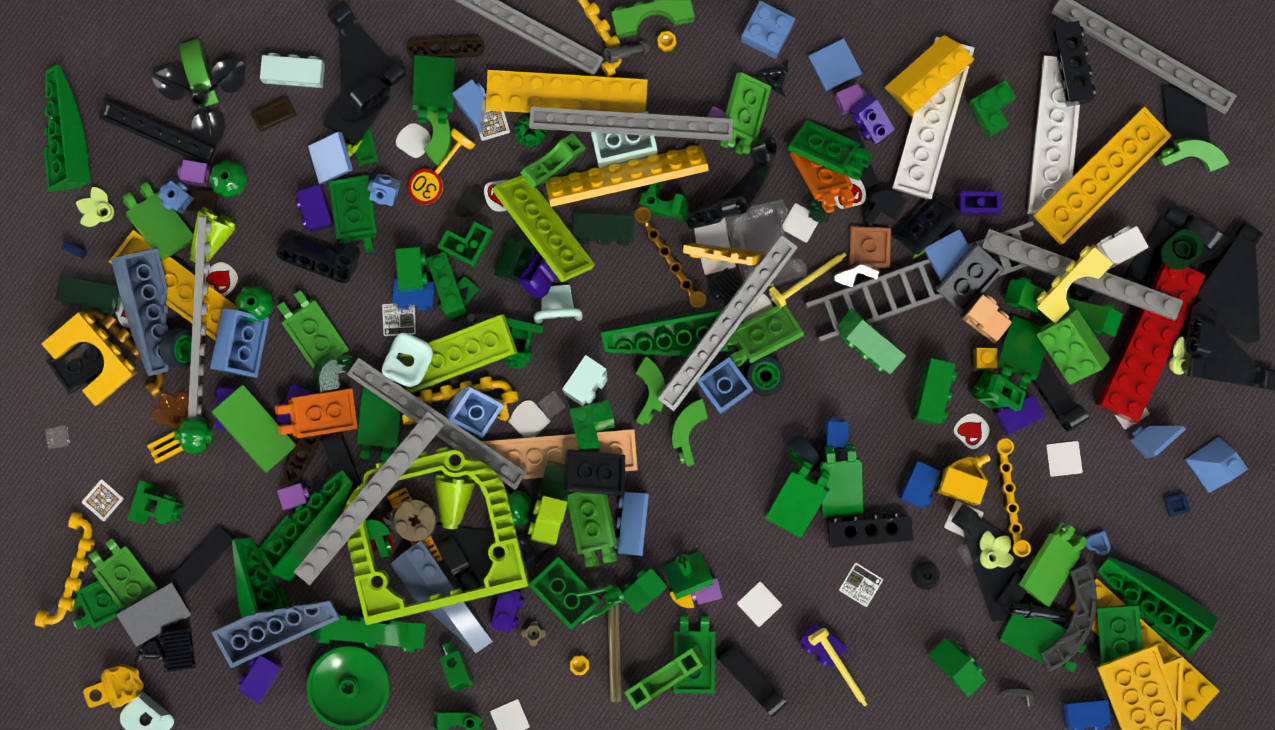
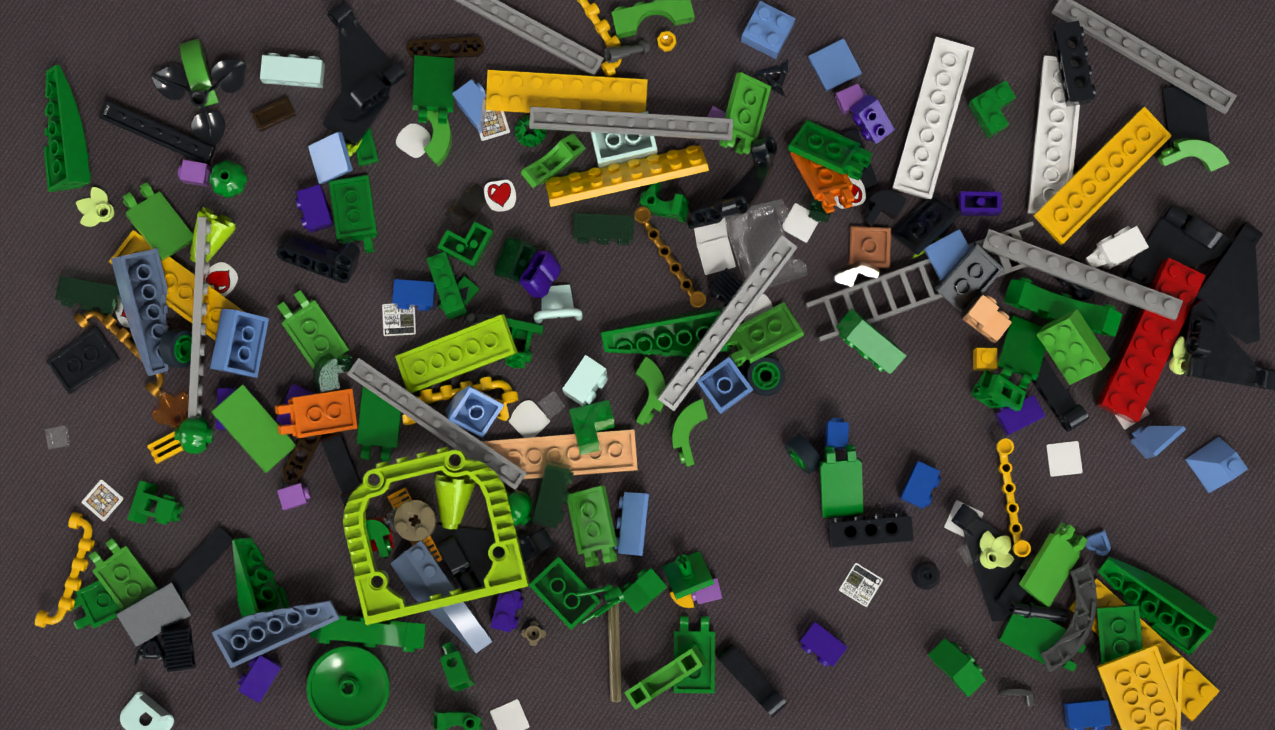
yellow arch [42,311,137,406] -> none
dark blue tile [61,241,87,259] -> none
yellow piece [83,665,144,708] -> none
medium blue brick [158,180,194,214] -> none
dark brown tile [186,190,218,212] -> none
green plant [235,285,274,323] -> none
green wedge [258,469,353,582] -> none
light grey plate [294,411,445,585] -> none
medium blue brick [368,174,401,206] -> none
light aqua piece [382,333,433,387] -> none
green brick [395,247,428,292] -> none
yellow piece [408,128,476,205] -> none
lime plate [492,175,595,282] -> none
lime brick [528,496,568,546] -> none
black tile [564,449,625,496] -> none
yellow tile [570,655,589,675] -> none
yellow wing [683,243,766,266] -> none
white sticker [737,582,782,627] -> none
green tile [765,460,831,538] -> none
light yellow piece [769,253,846,308] -> none
light yellow piece [808,628,867,706] -> none
yellow slope [885,35,974,117] -> none
green brick [912,358,957,427] -> none
yellow piece [935,453,991,506] -> none
sticker [954,413,990,449] -> none
light yellow arch [1036,244,1113,324] -> none
dark green piece [1161,229,1204,270] -> none
dark blue tile [1163,492,1191,518] -> none

